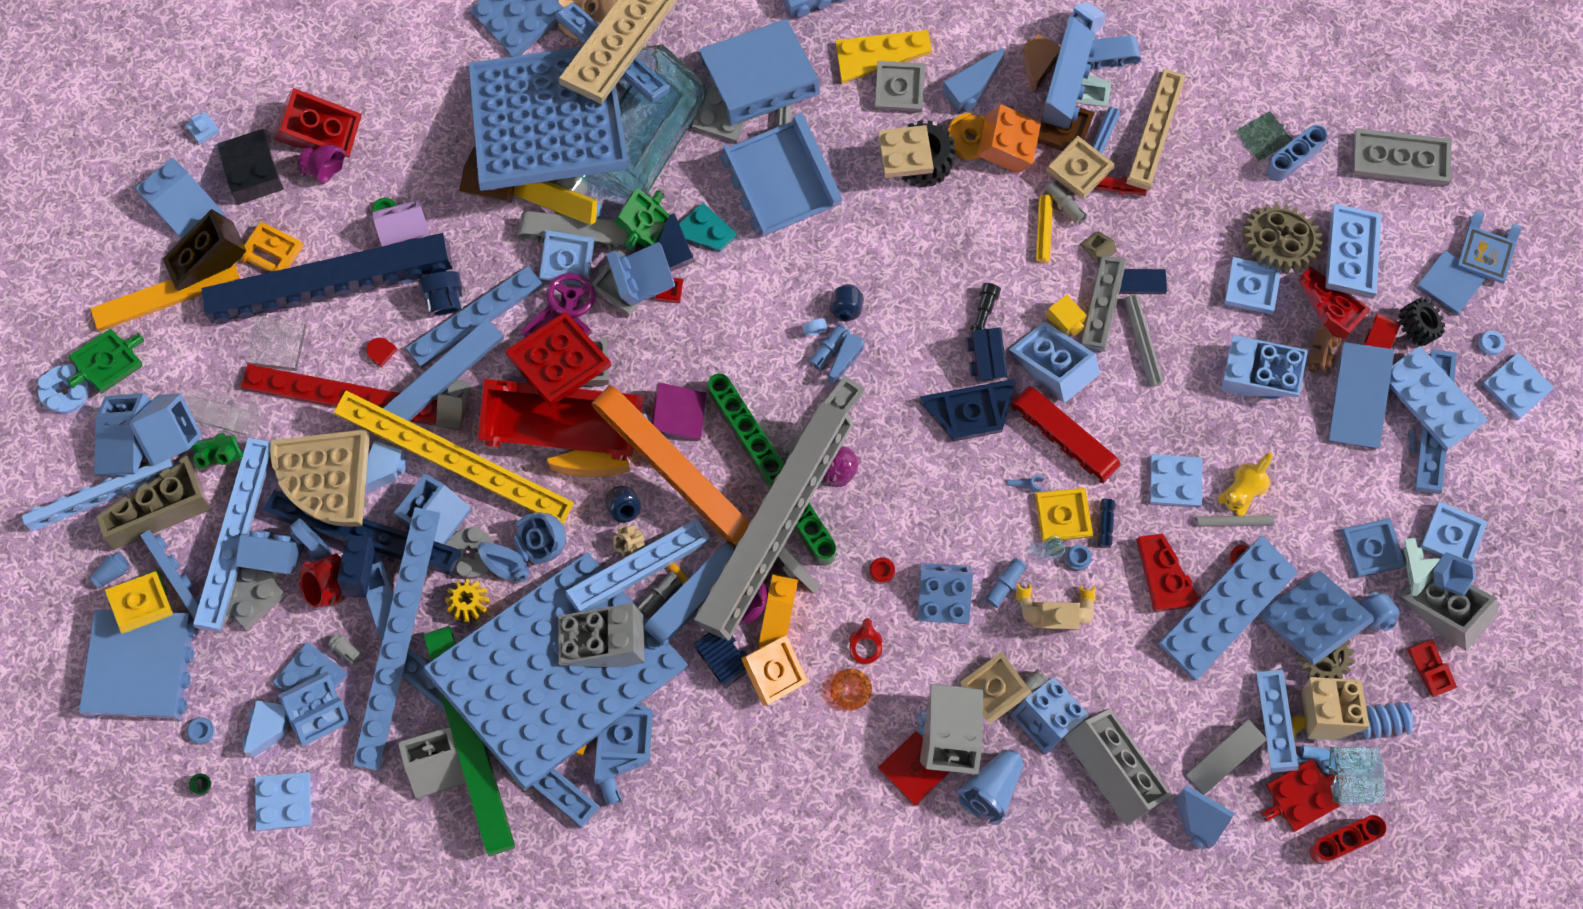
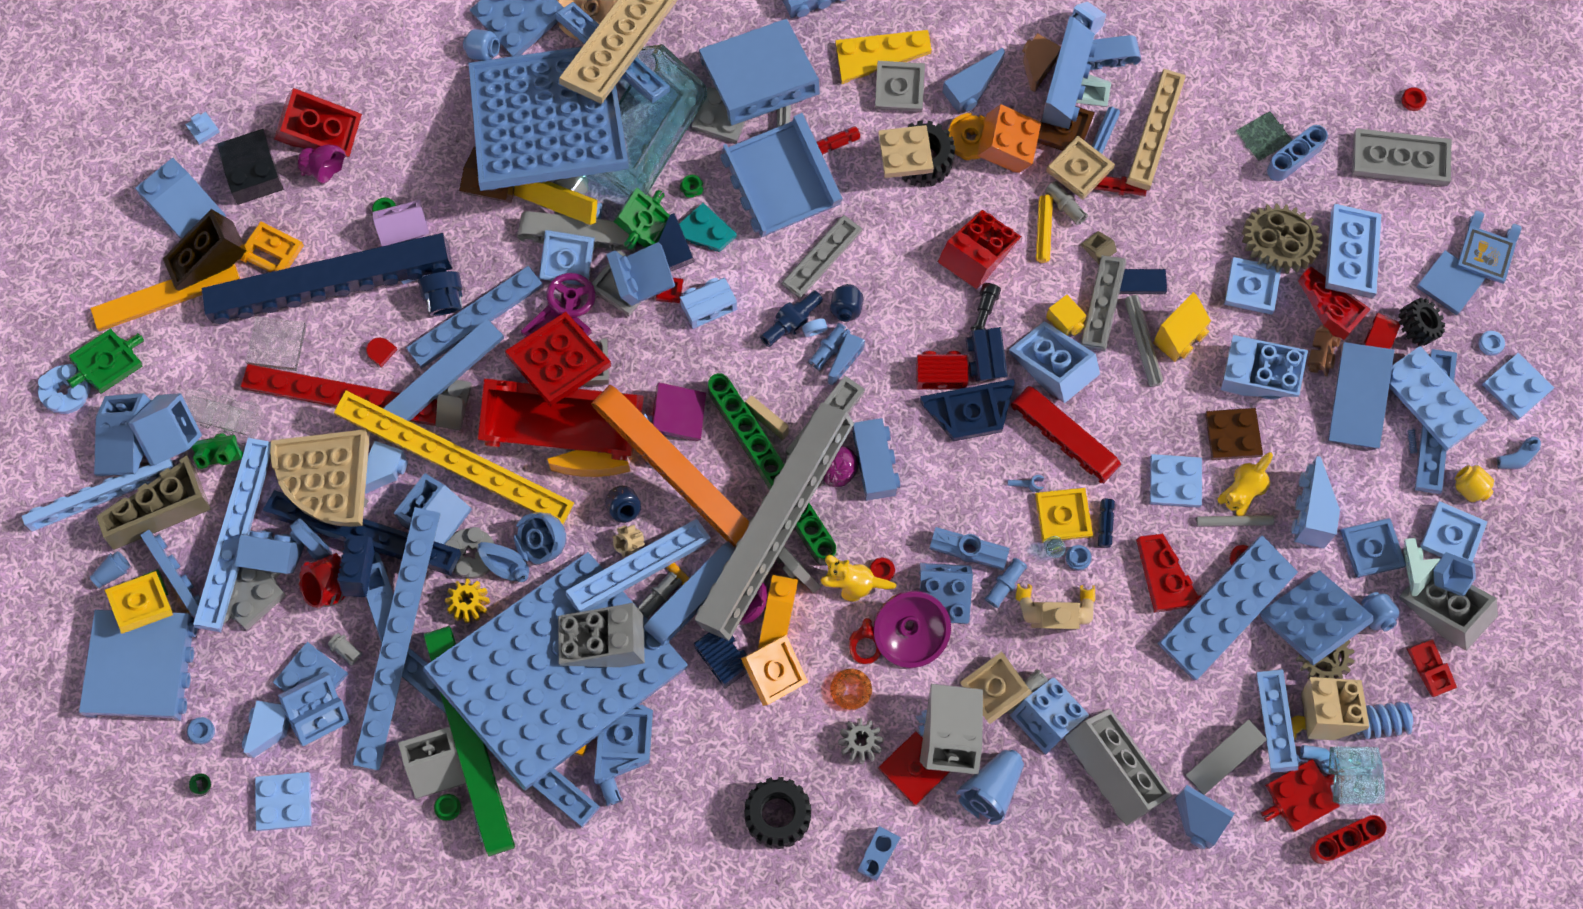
none -> green plate [434,794,461,821]
none -> medium blue head [463,29,500,61]
none -> green plate [680,175,704,198]
none -> light blue brick [680,278,737,329]
none -> black tyre [744,777,812,849]
none -> tan tile [745,396,789,440]
none -> dark blue pin [760,290,823,347]
none -> light grey tile [782,215,862,299]
none -> red axle [816,126,860,155]
none -> yellow animal [821,555,896,602]
none -> light grey gear [838,718,883,764]
none -> medium blue brick [852,418,900,501]
none -> medium blue leg [858,826,901,882]
none -> magenta dish [873,591,951,668]
none -> red brick [916,351,968,390]
none -> medium blue piece [929,527,1010,571]
none -> red slope [937,210,1022,289]
none -> yellow slope [1153,292,1211,362]
none -> reddish brown plate [1205,408,1263,460]
none -> light blue slope [1291,456,1340,548]
none -> red tile [1401,87,1427,111]
none -> yellow head [1455,465,1494,502]
none -> medium blue arm [1497,436,1541,469]

